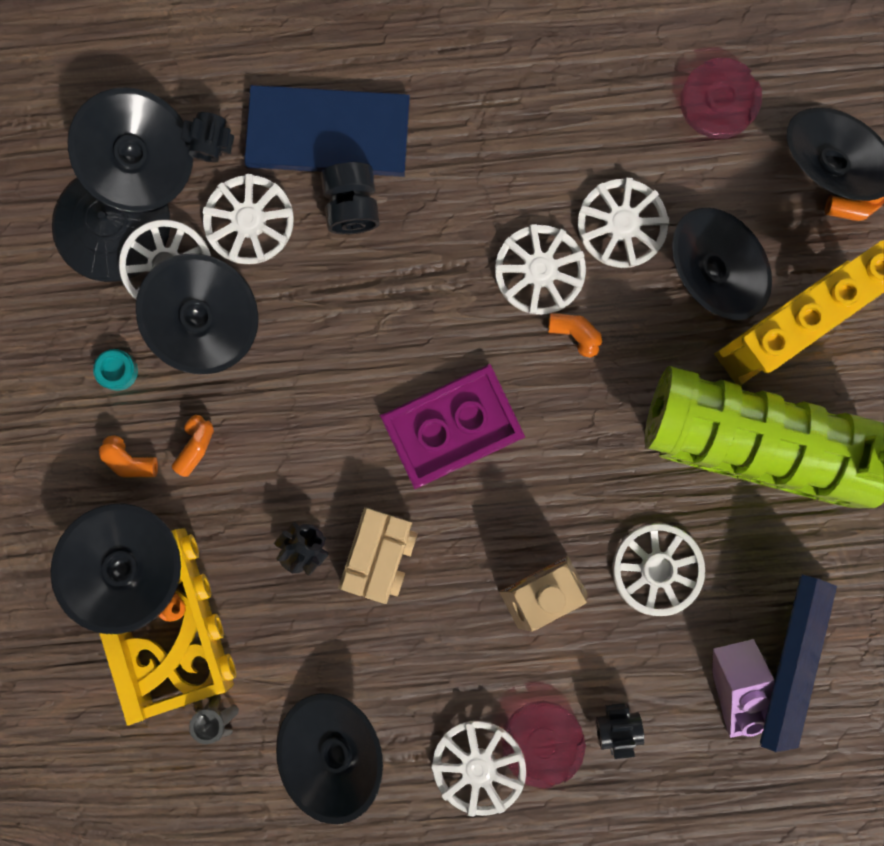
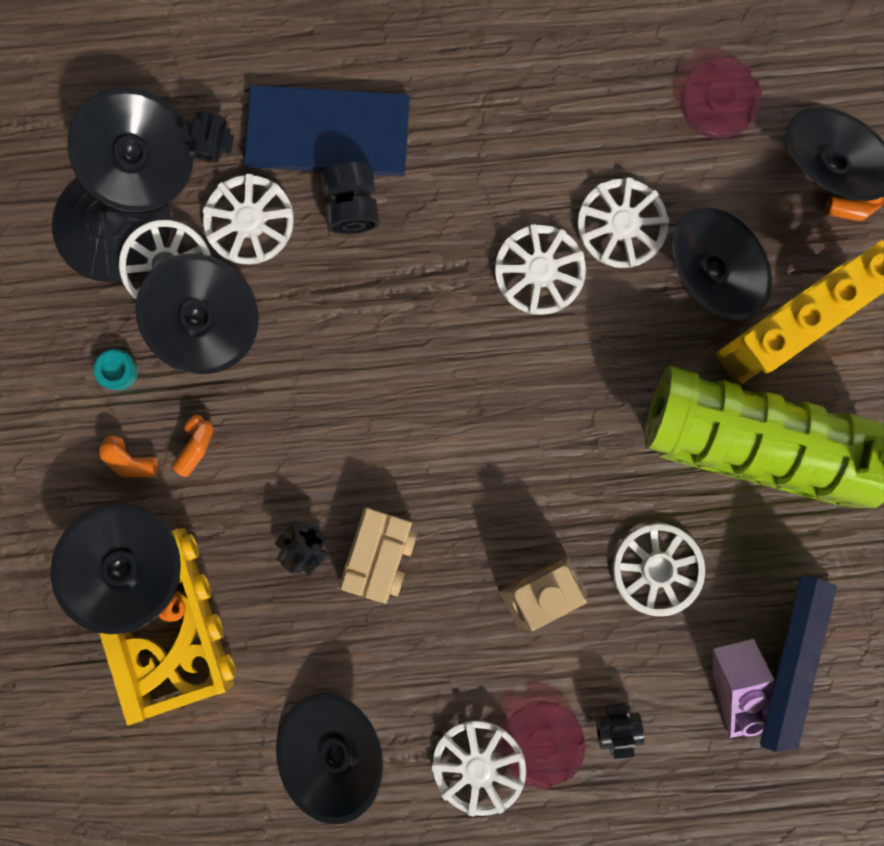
dark grey piece [189,694,239,744] -> none
magenta tile [380,364,525,490] -> none
orange arm [548,313,602,357] -> none

